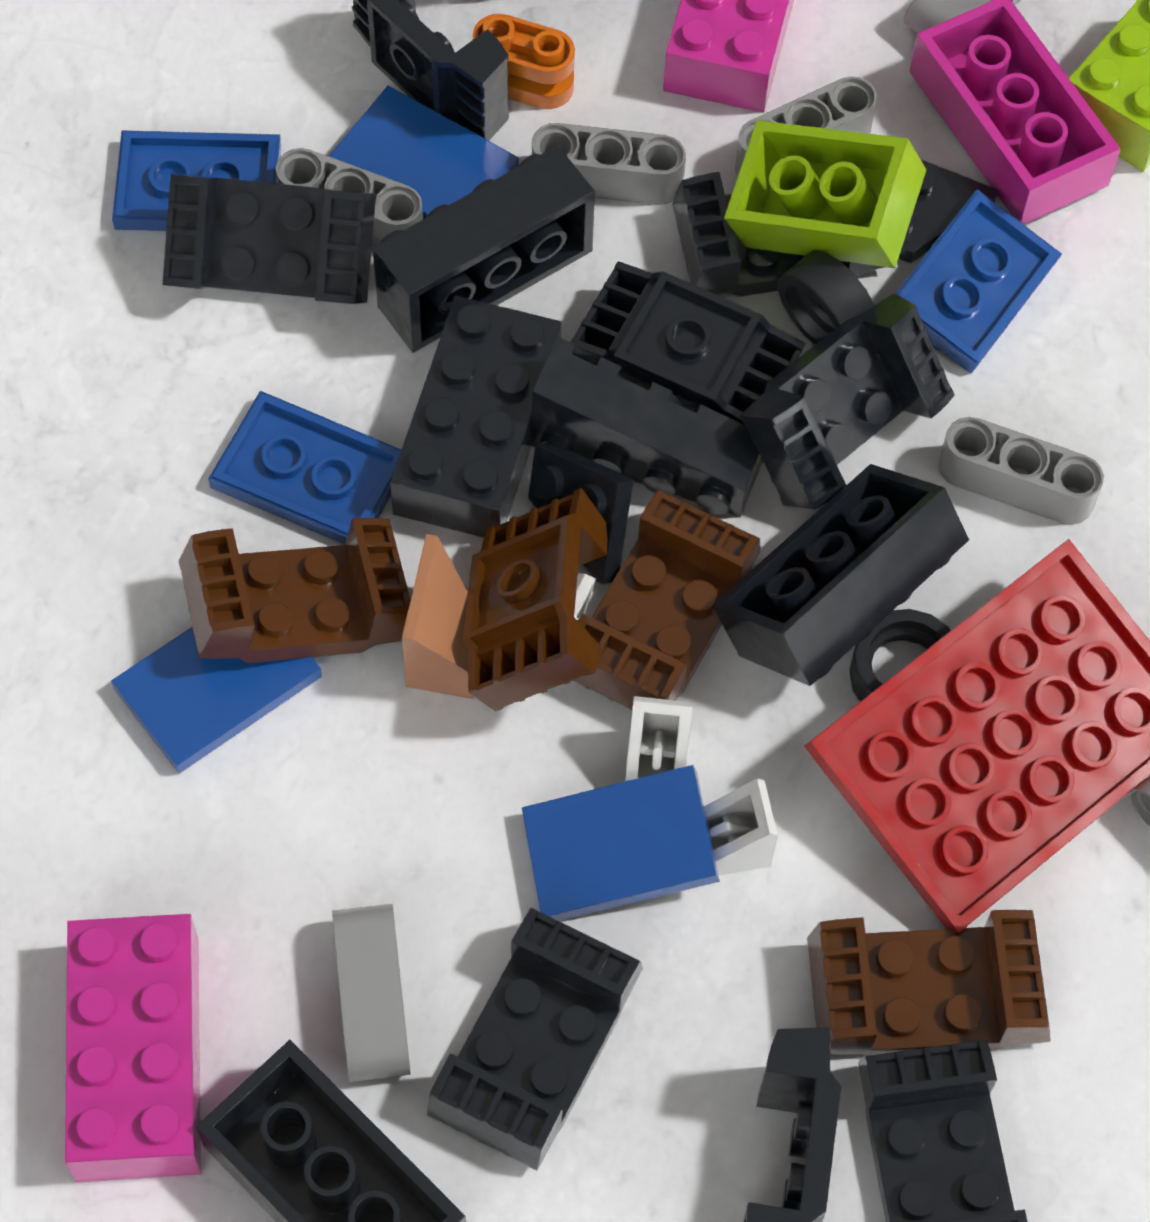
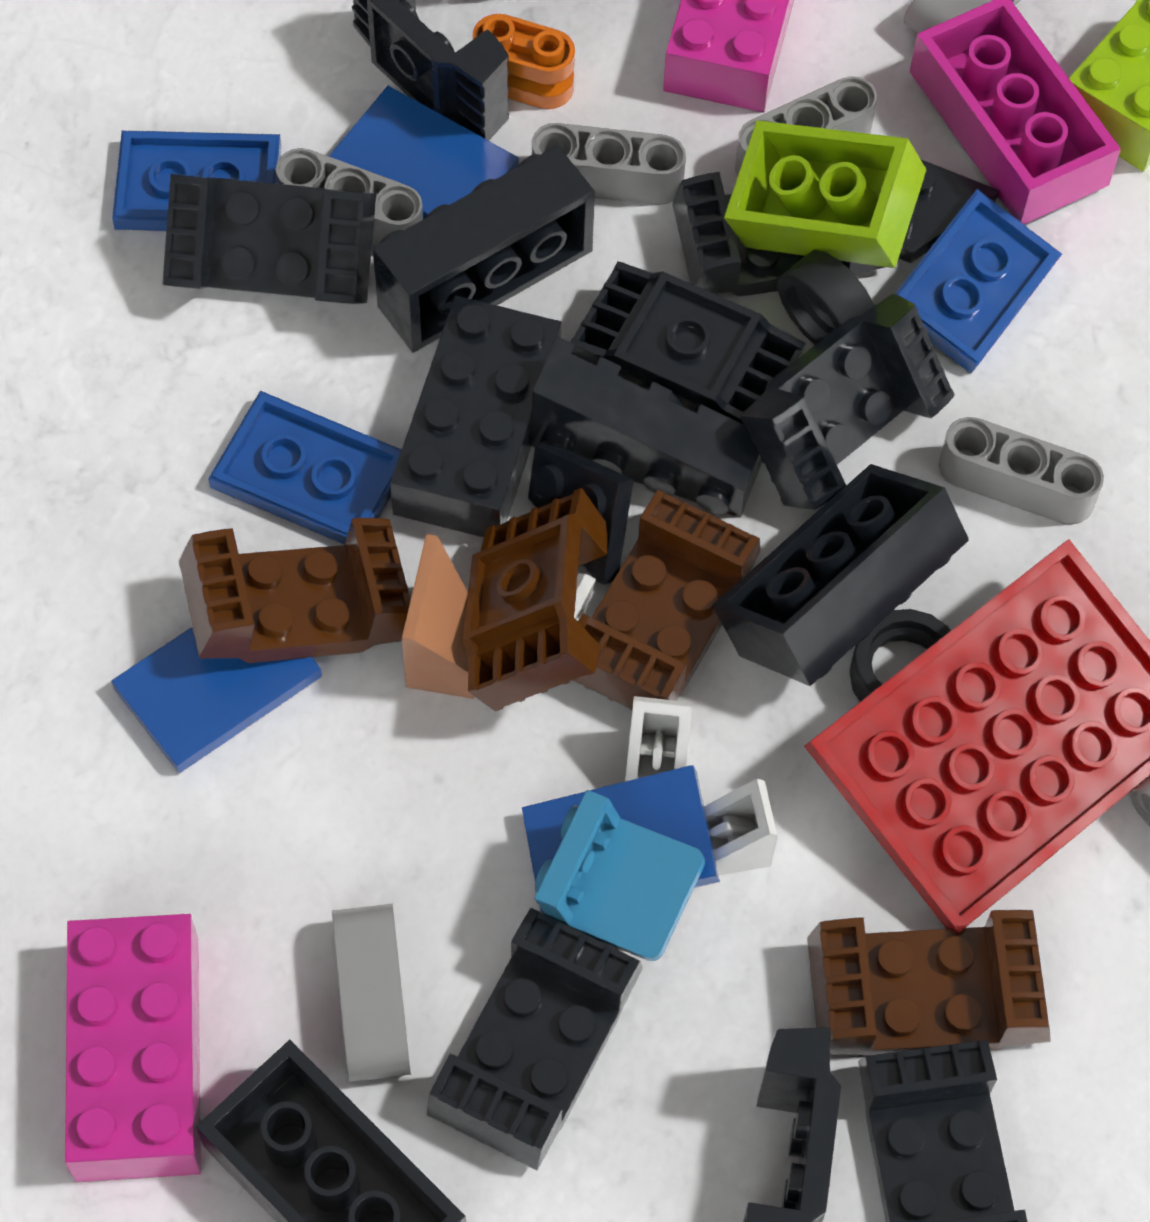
none -> dark azure bracket [534,790,705,961]

